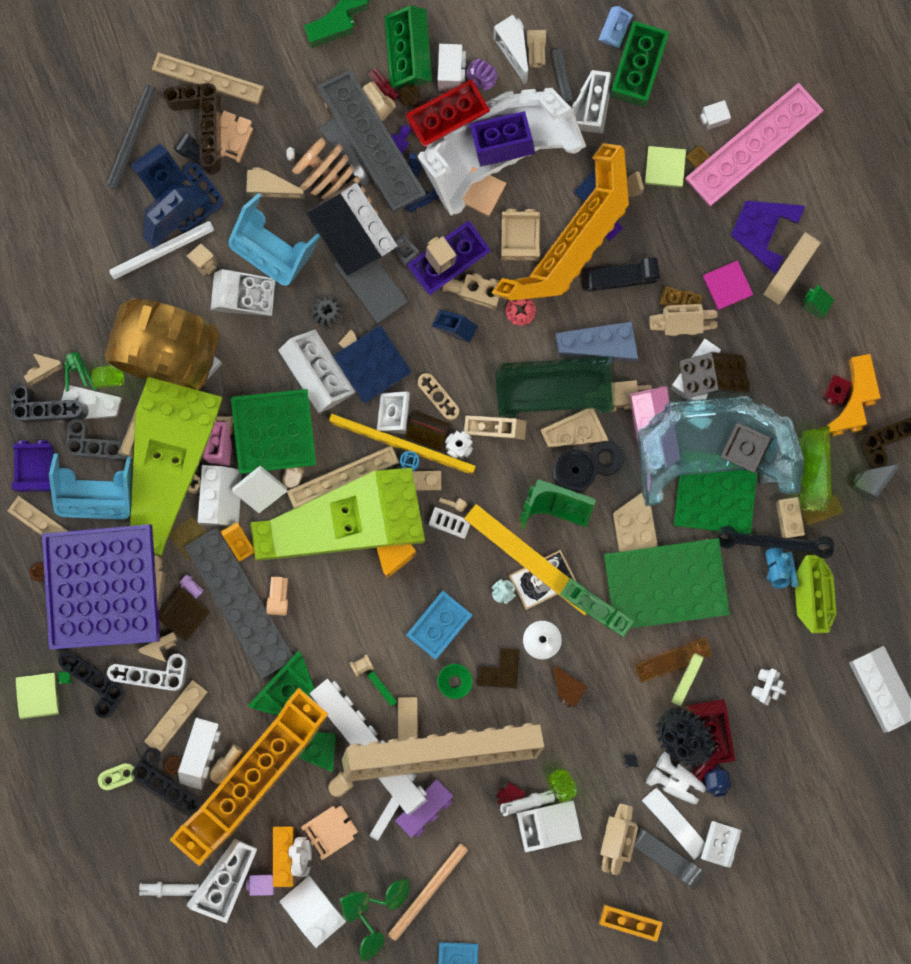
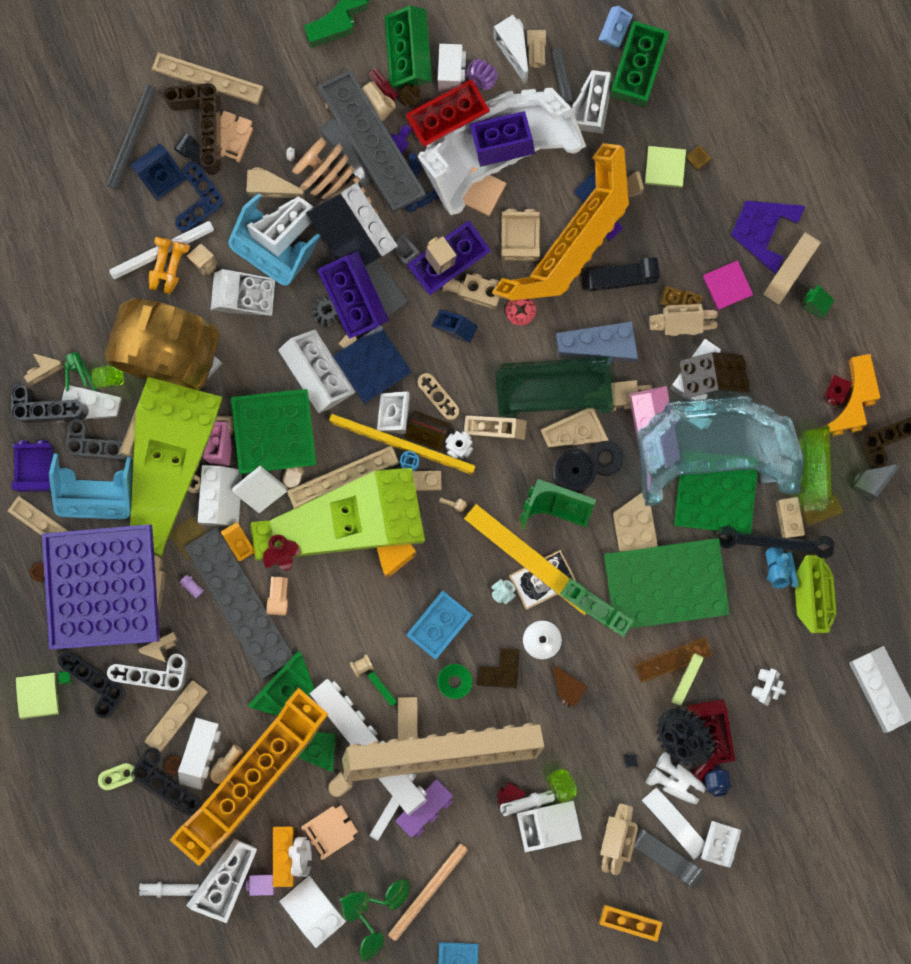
dark blue wedge [143,184,208,249] -> none
dark brown plate [158,587,211,642] -> none
white slope [429,507,470,539] -> none
bright pink plate [685,83,824,207] -> none
white brick [700,100,731,130] -> none
plate [721,422,773,473] -> none
none -> light orange piece [149,236,190,295]
none -> white wedge [247,196,313,257]
none -> dark red plate [263,534,301,571]
none -> dark purple slope [317,251,390,339]

